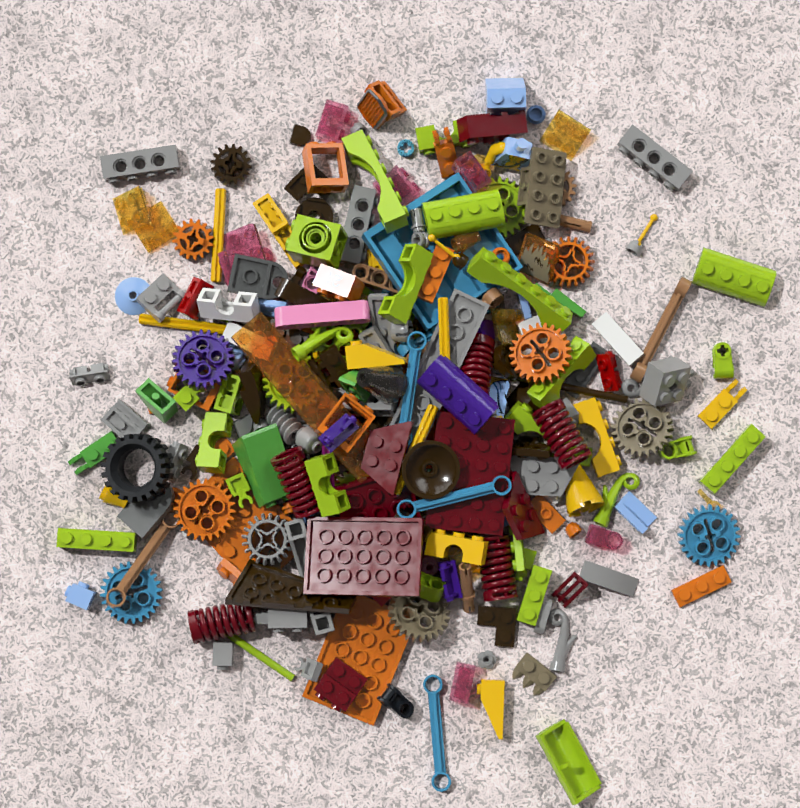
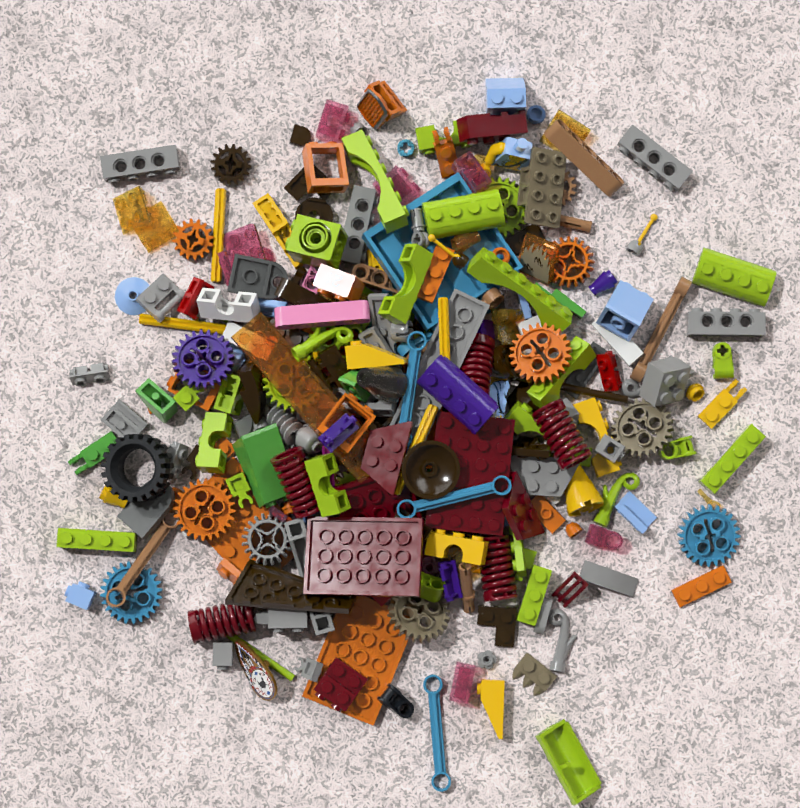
none -> shield [234,639,278,701]
none -> clear pink tile [268,505,288,522]
none -> medium nougat beam [544,119,624,197]
none -> dark purple cone [588,270,618,296]
none -> light grey brick [594,434,625,463]
none -> light blue slope [596,280,654,342]
none -> yellow plate [686,383,704,402]
none -> light grey brick [687,308,766,337]

